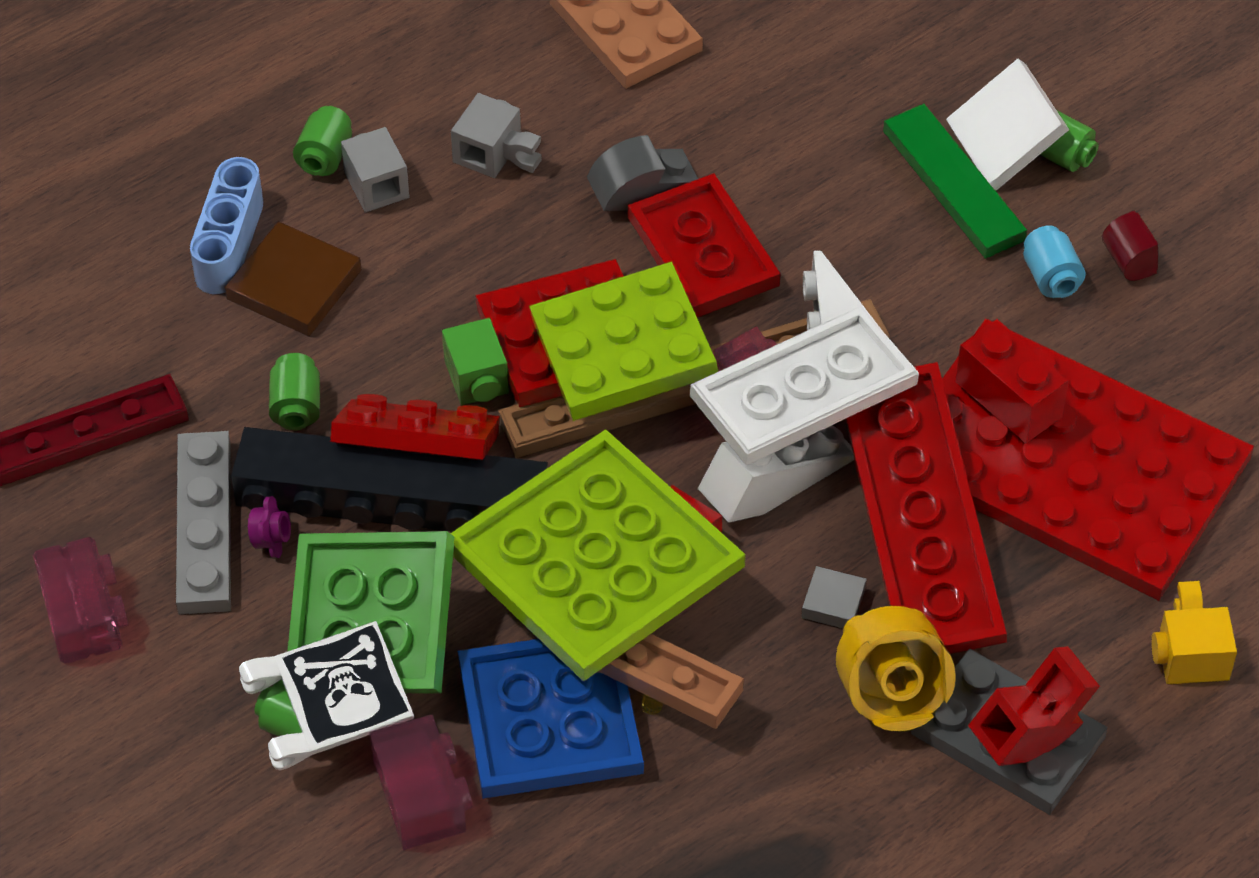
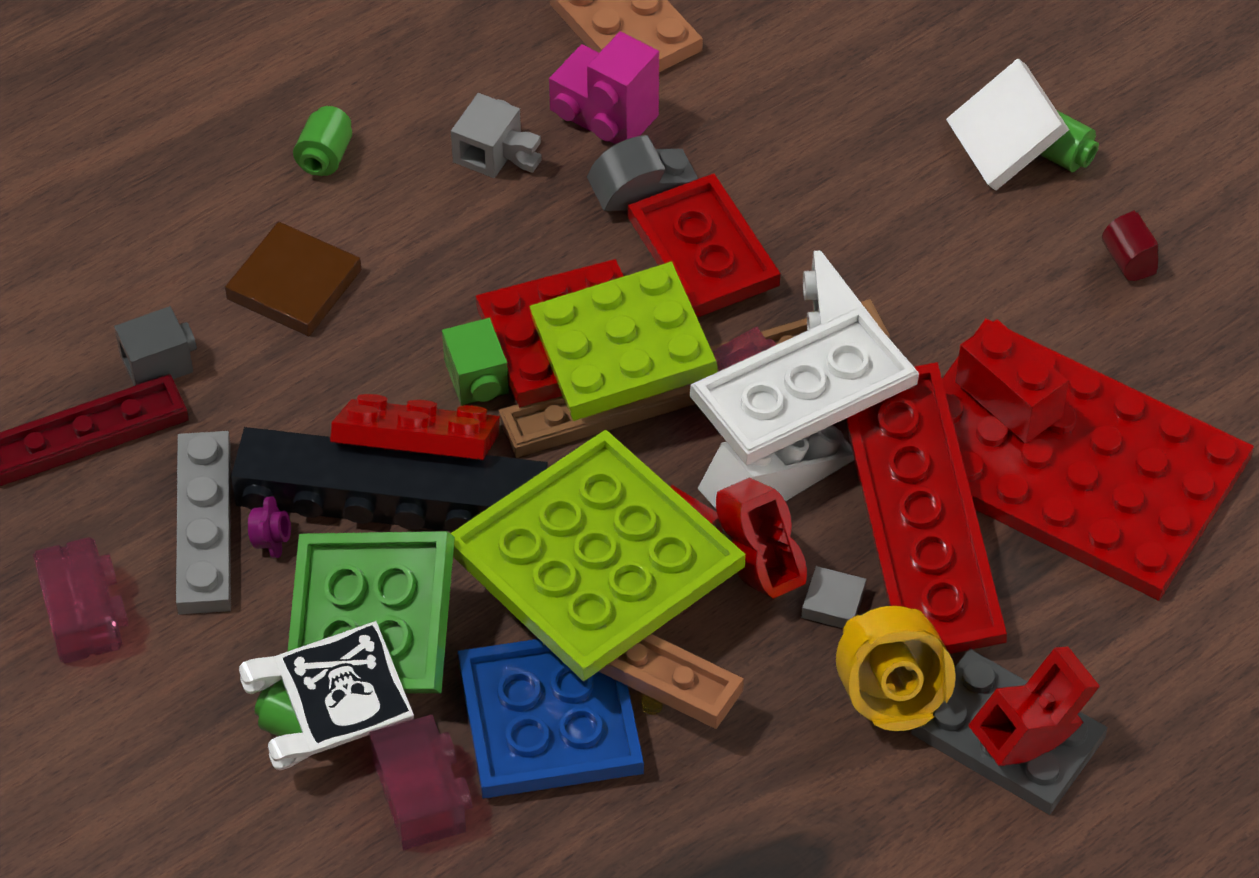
light blue beam [190,157,263,294] -> none
bright green brick [269,353,320,430] -> none
light grey brick [341,127,410,213] -> none
green tile [883,104,1027,259] -> none
medium azure brick [1023,226,1086,298] -> none
yellow brick [1152,581,1237,684] -> none
none -> dark grey brick [114,306,197,386]
none -> dark pink brick [549,31,659,144]
none -> red brick [716,477,807,599]

